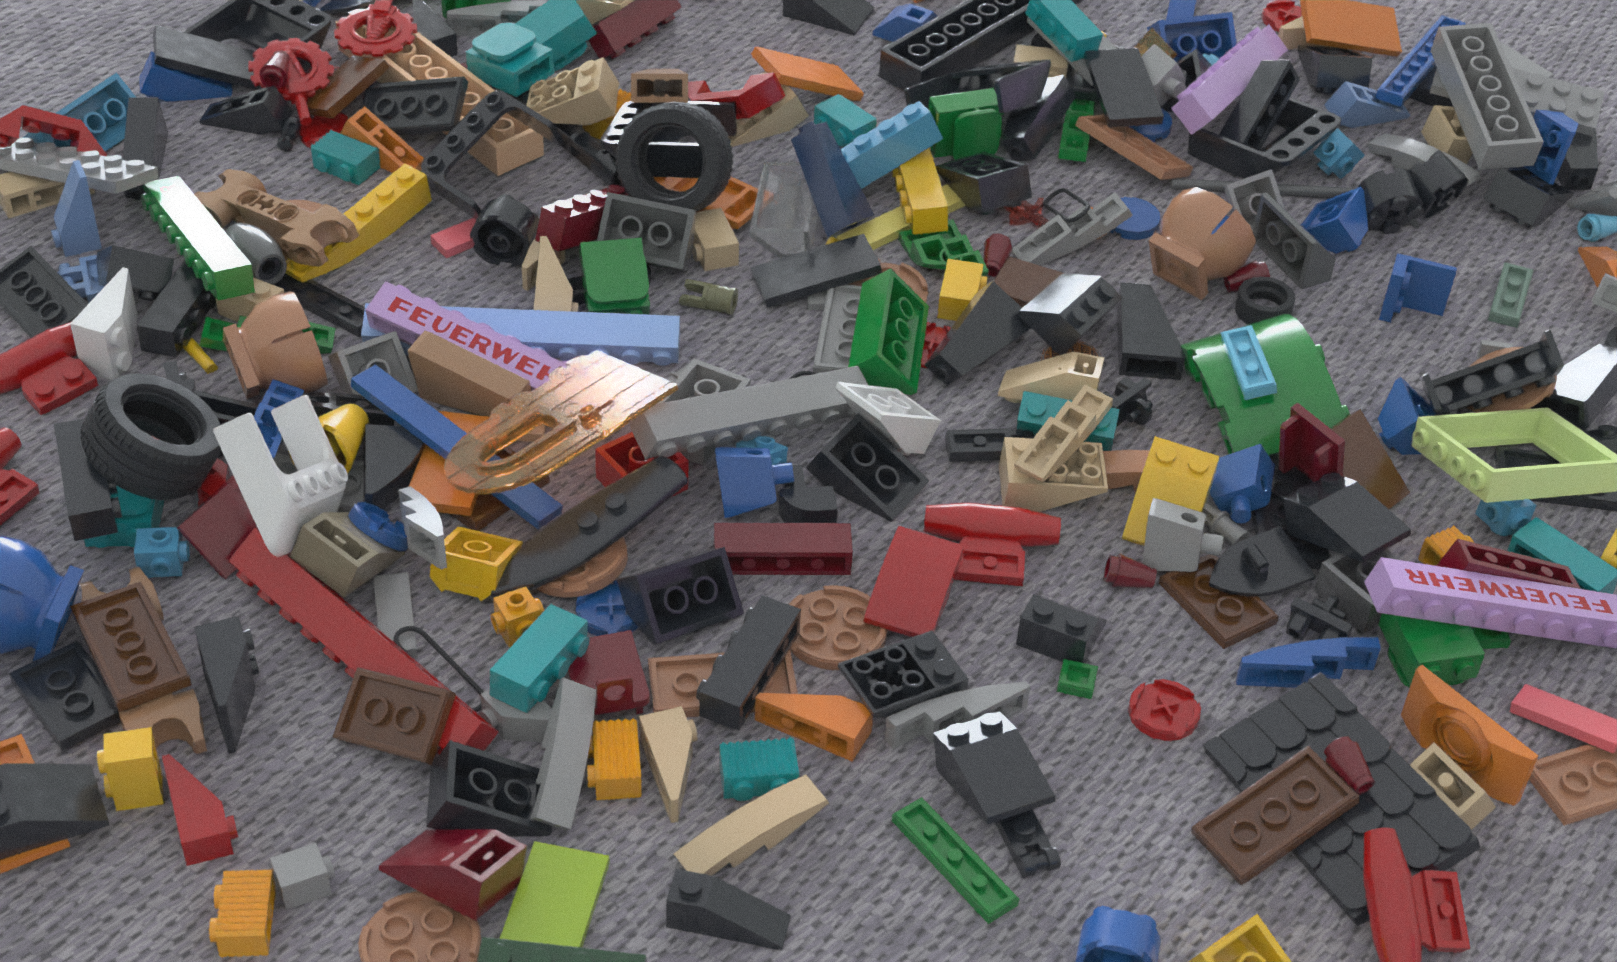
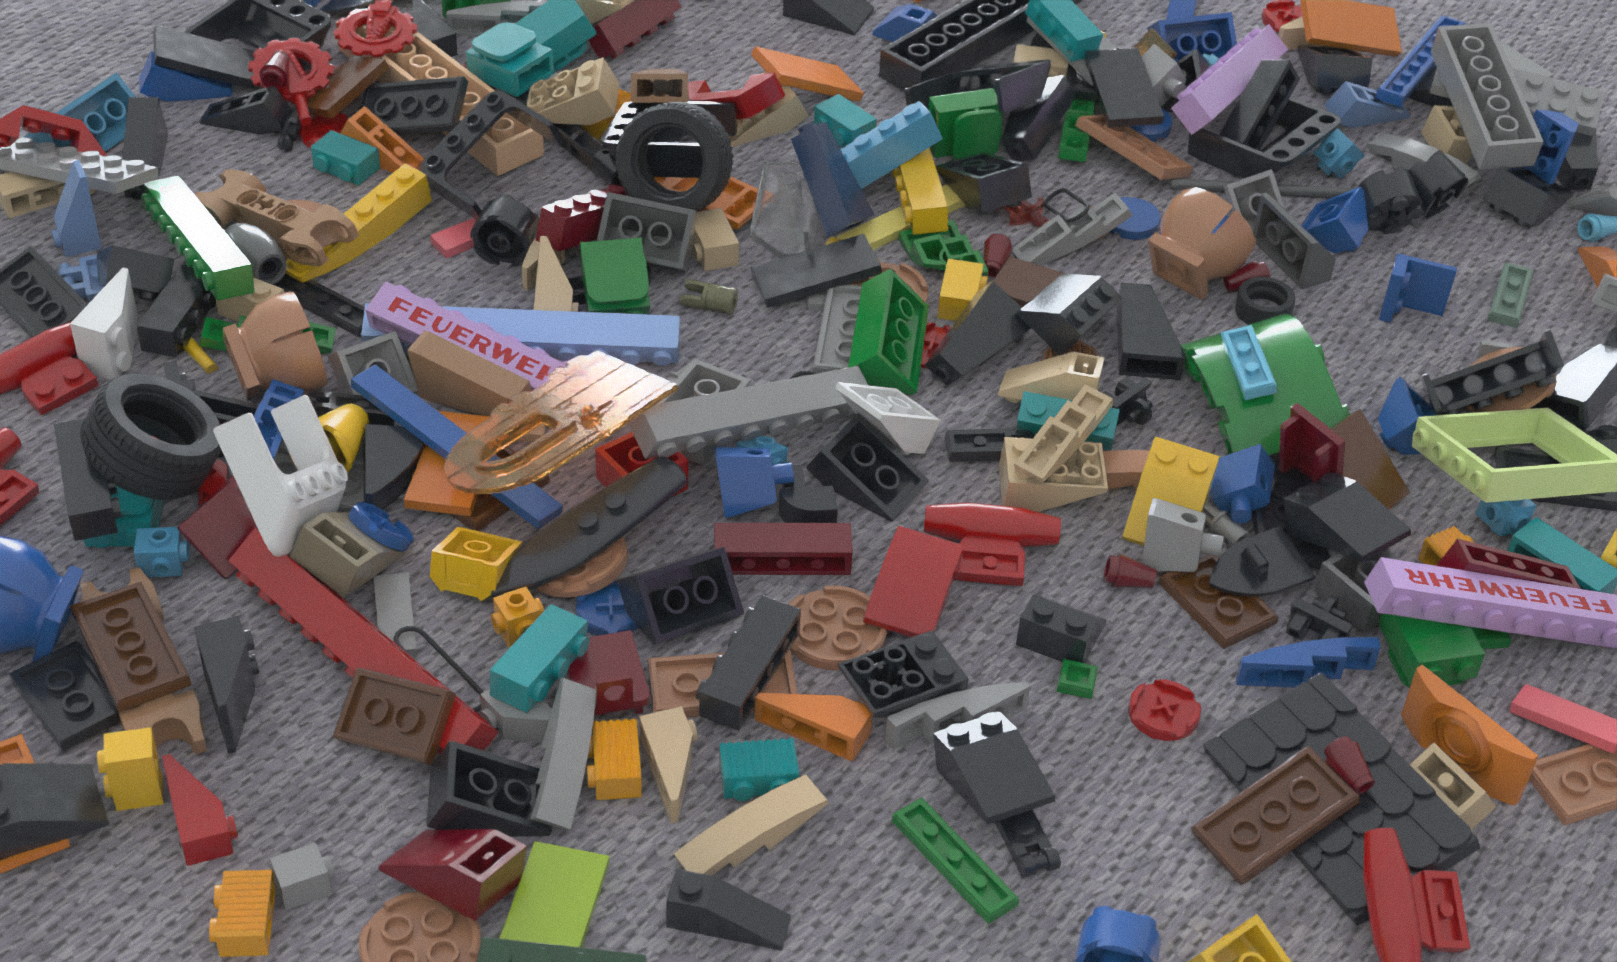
light grey slope [398,486,447,569] -> none

